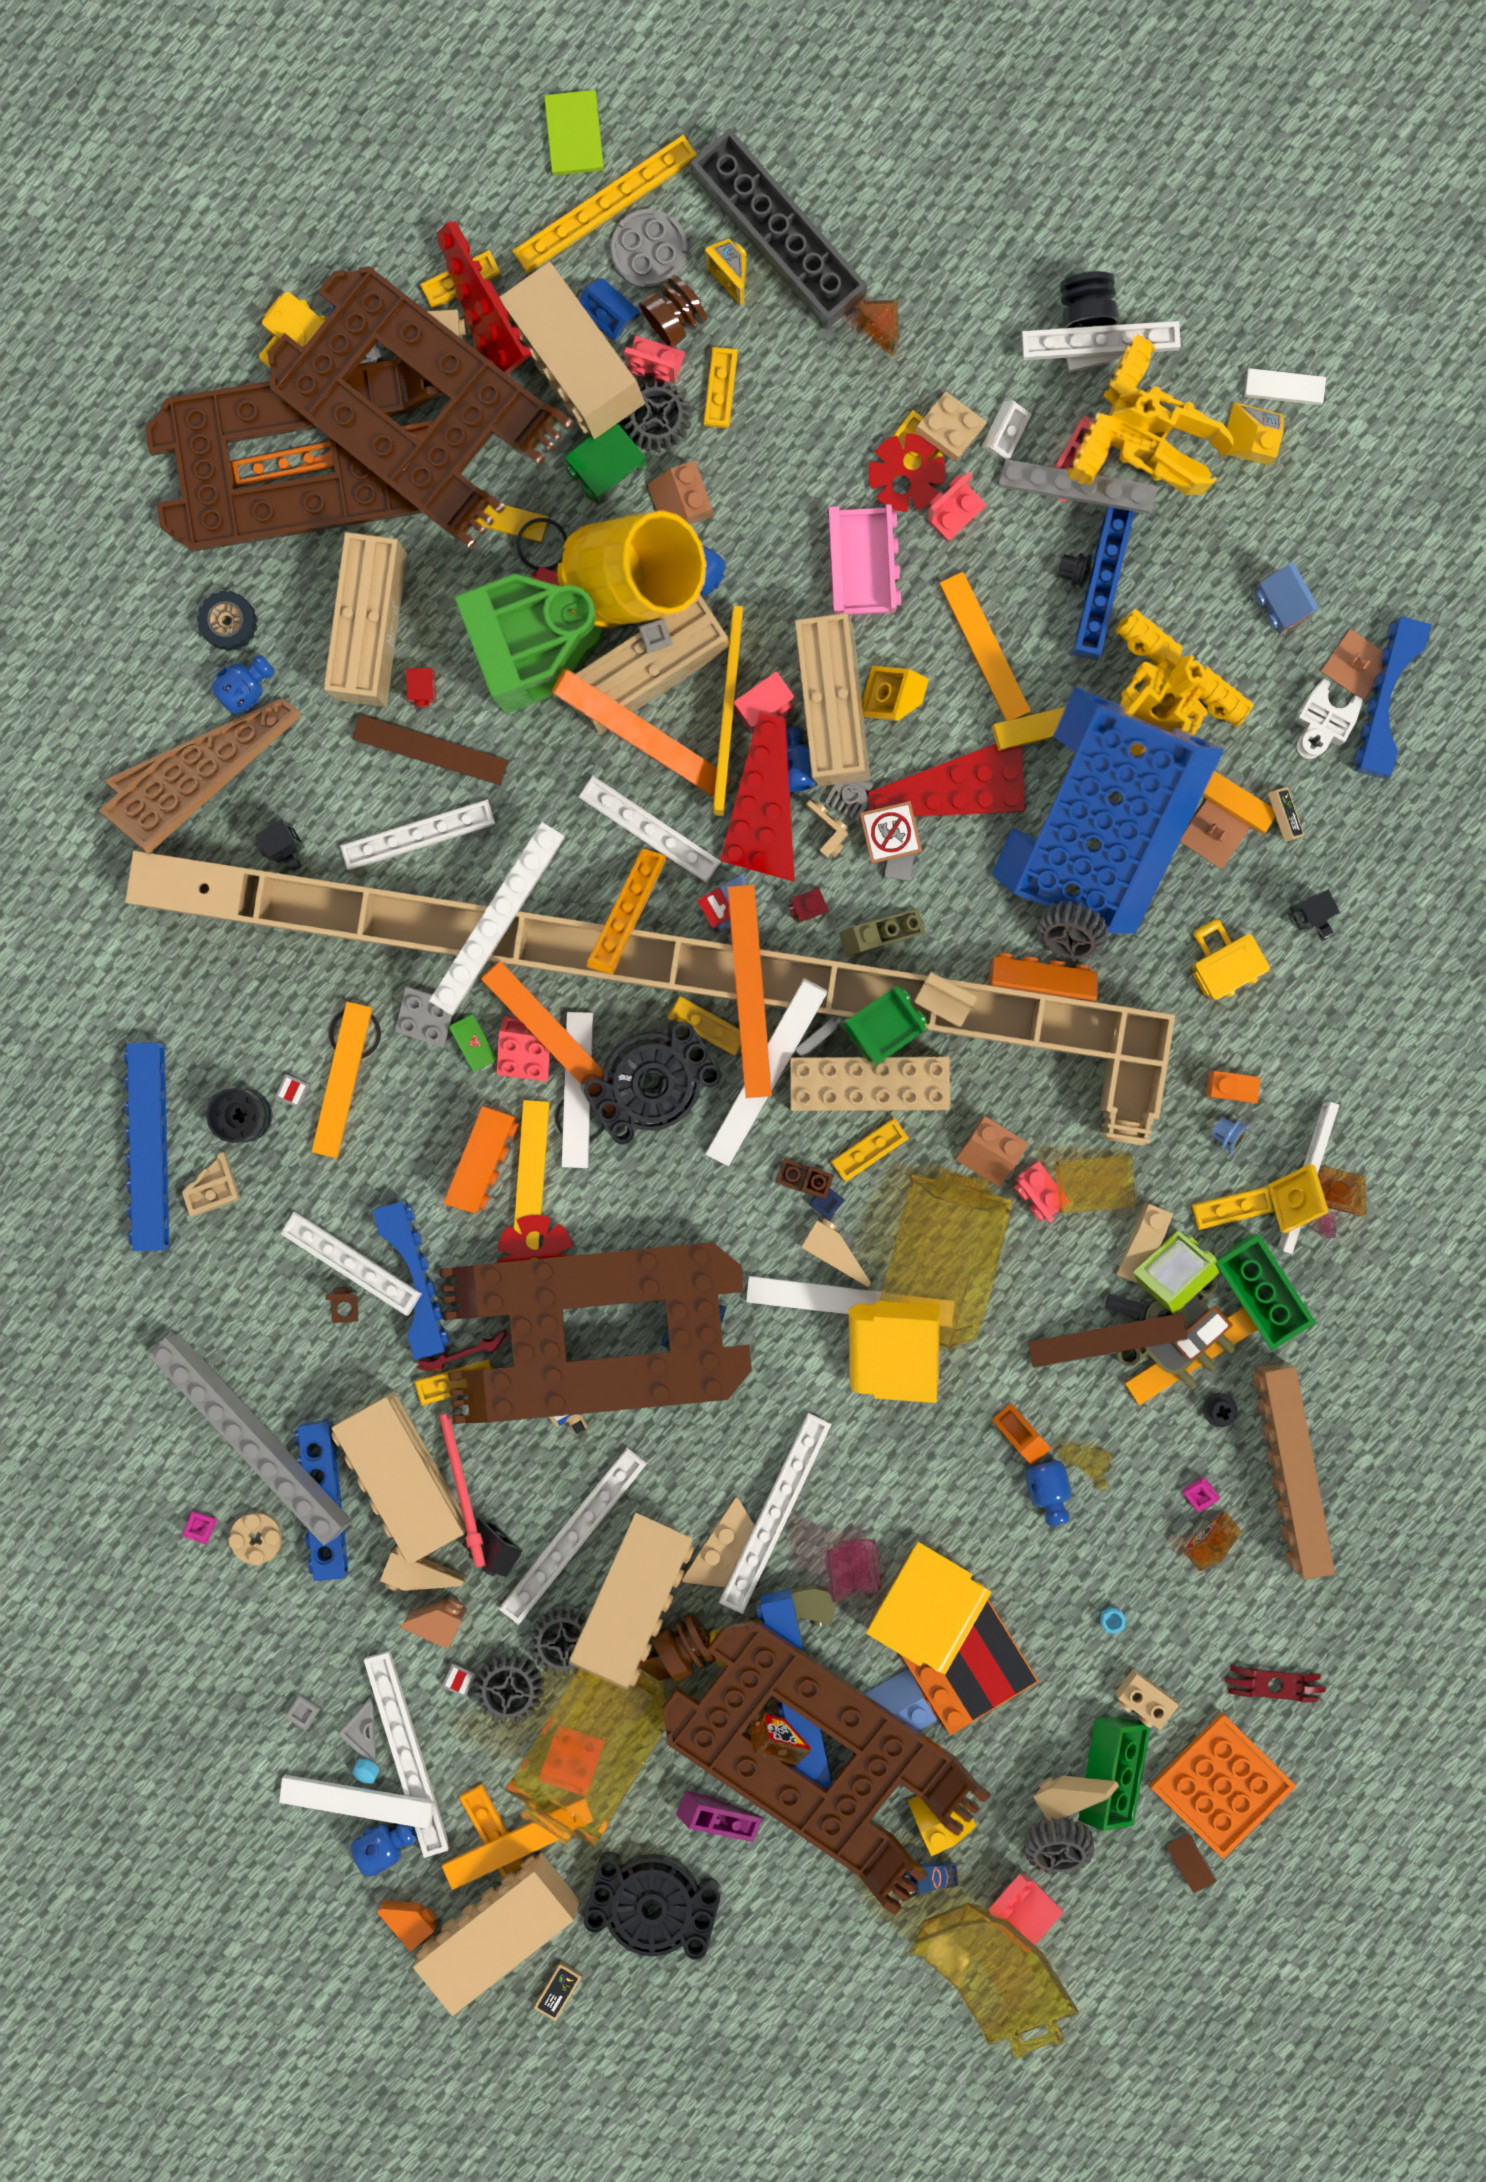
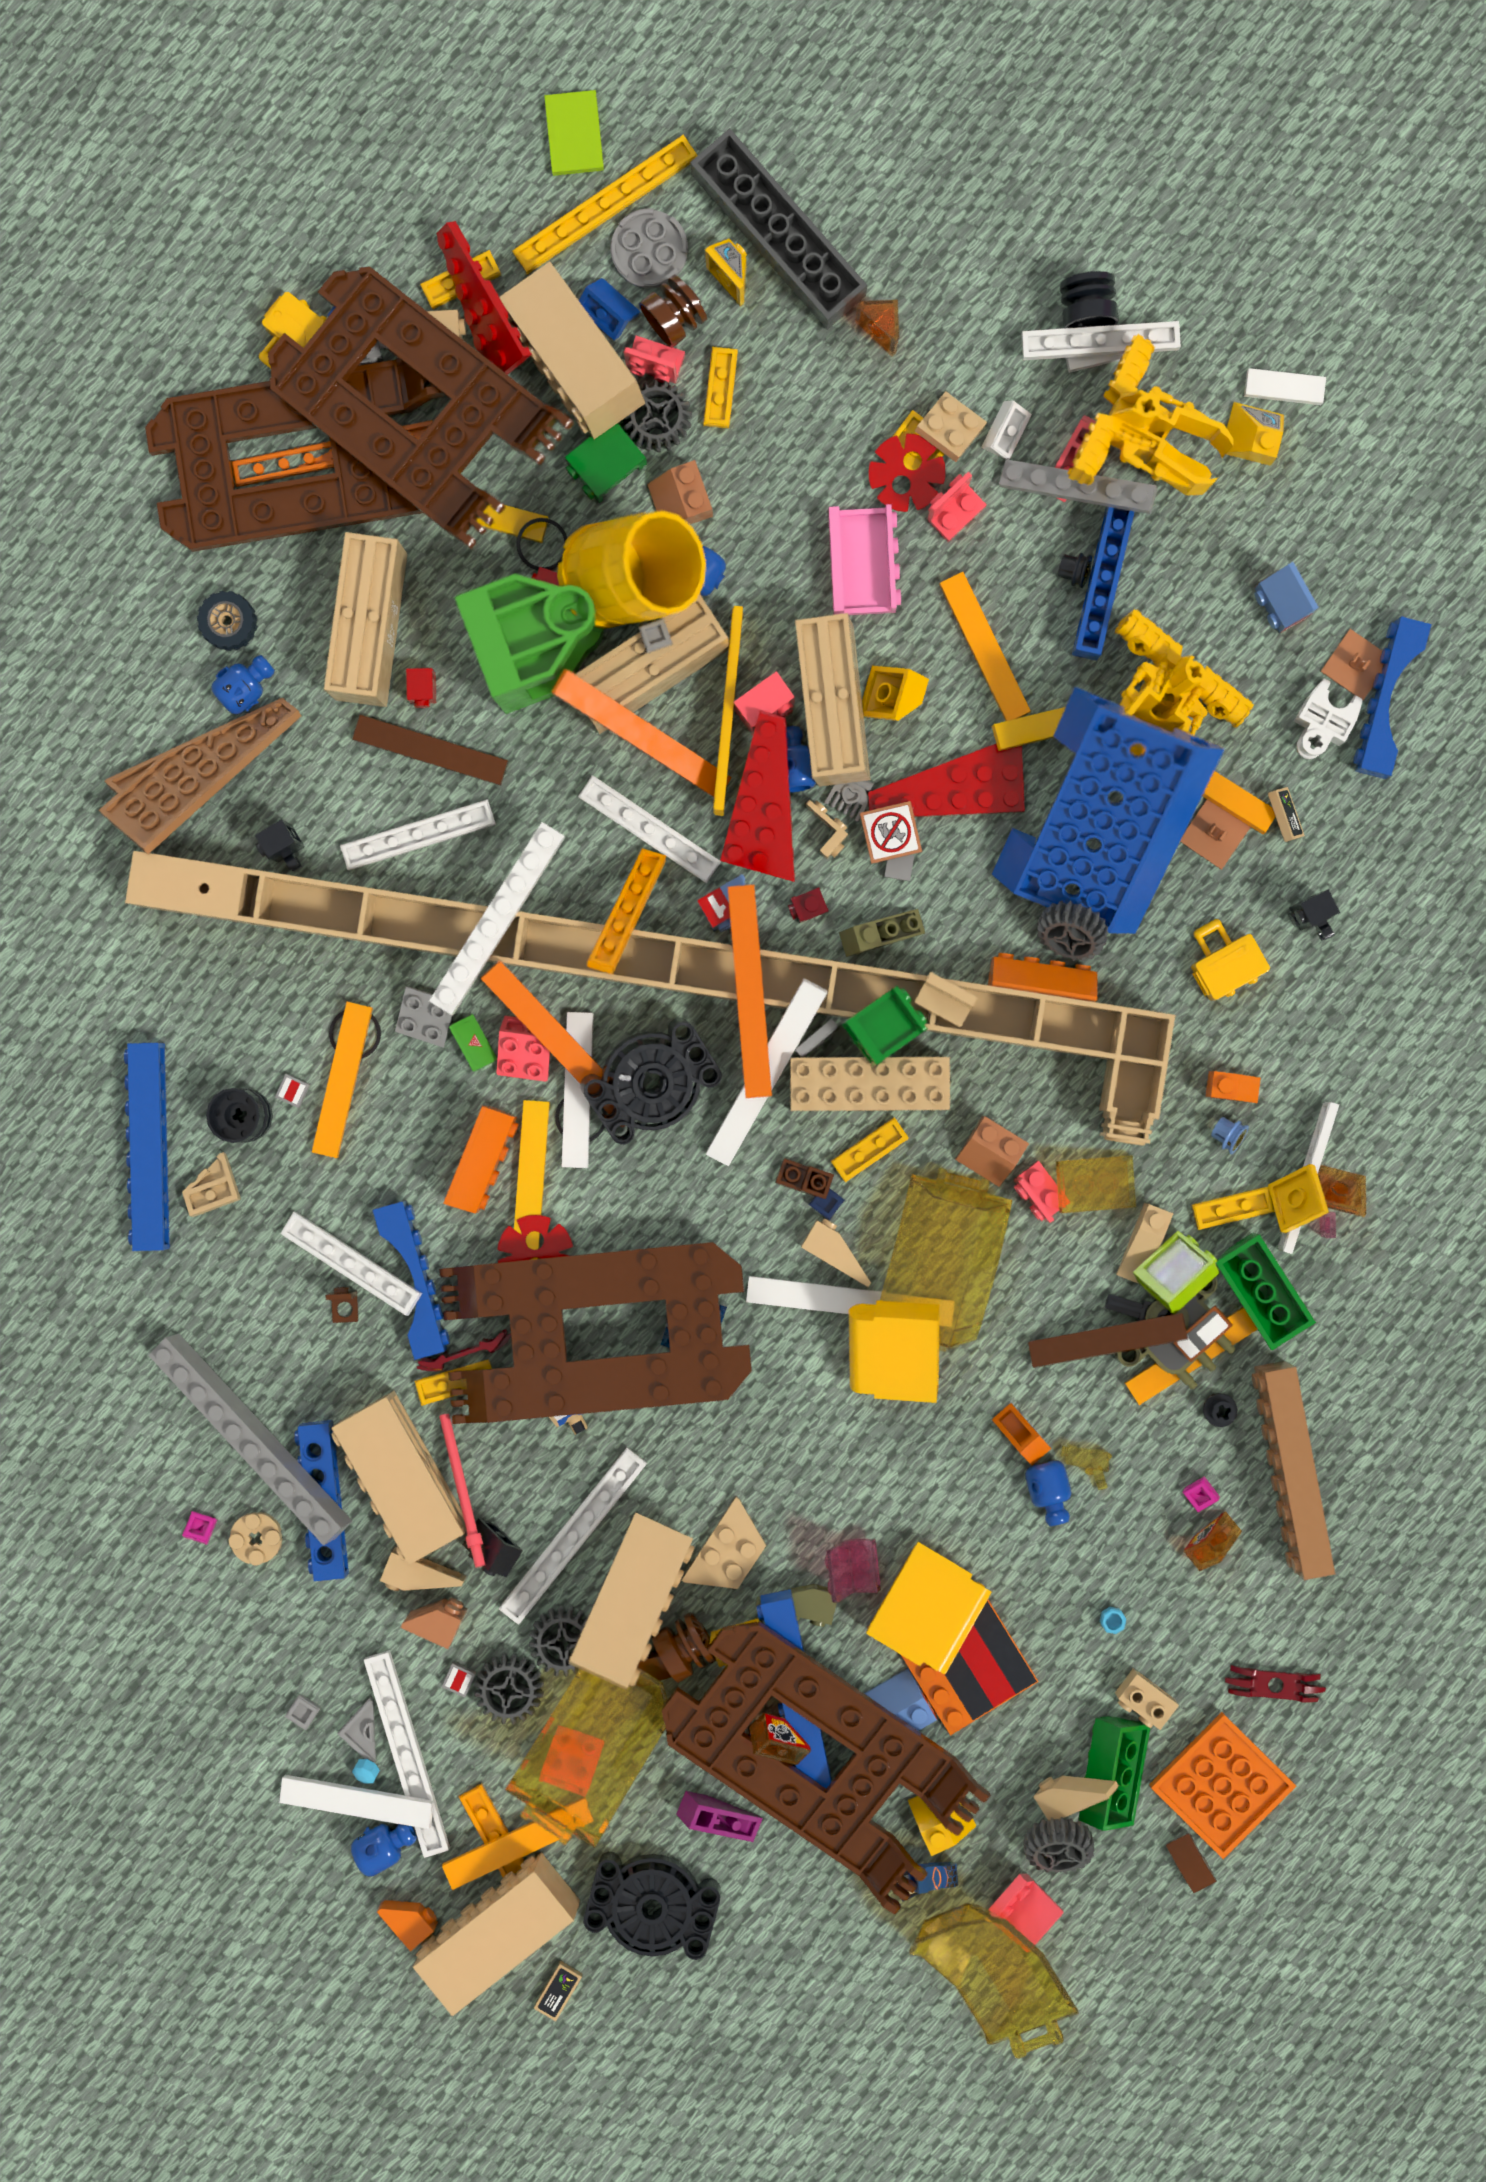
yellow tile [667,996,741,1056] -> none
white tile [719,1413,832,1614] -> none

